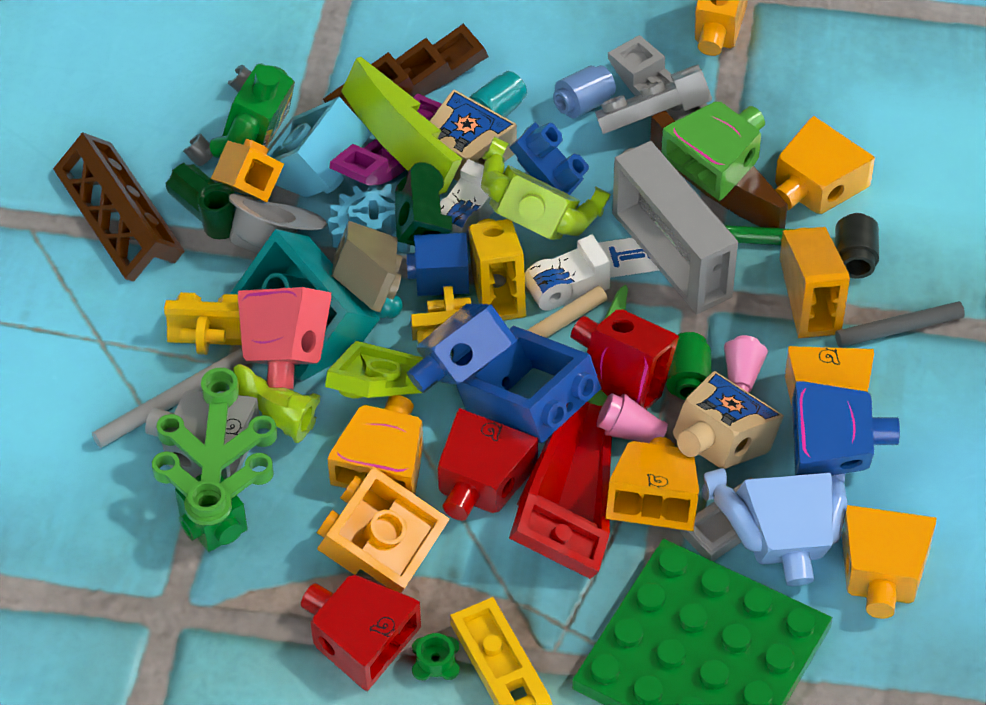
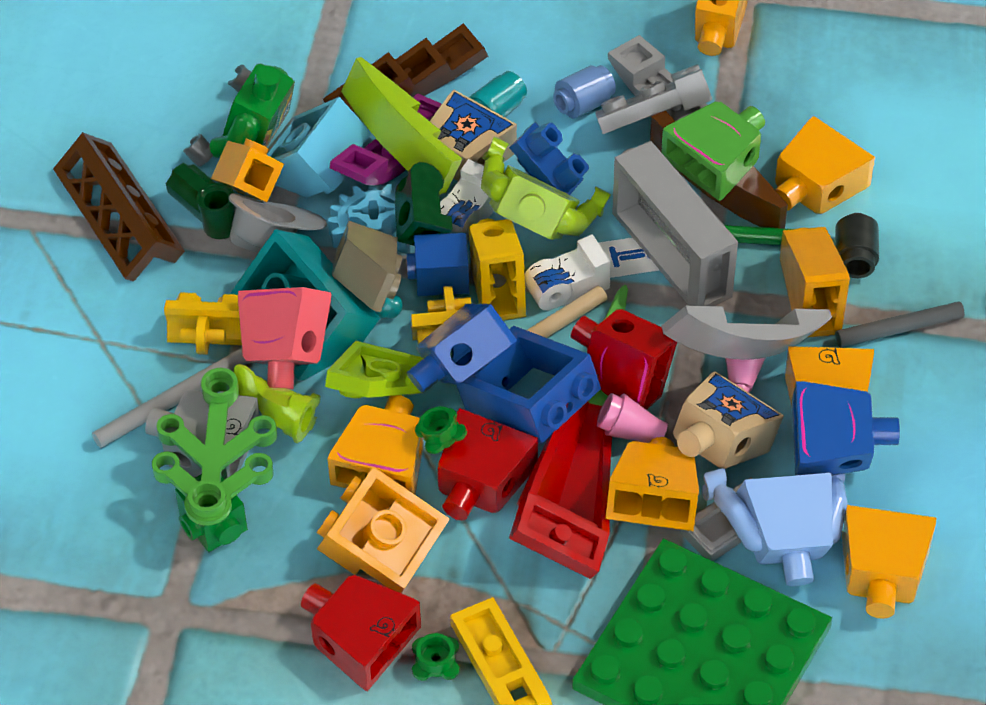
green brick [666,332,711,400] -> none
none -> green plate [415,406,467,454]
none -> light grey slope [661,305,832,360]

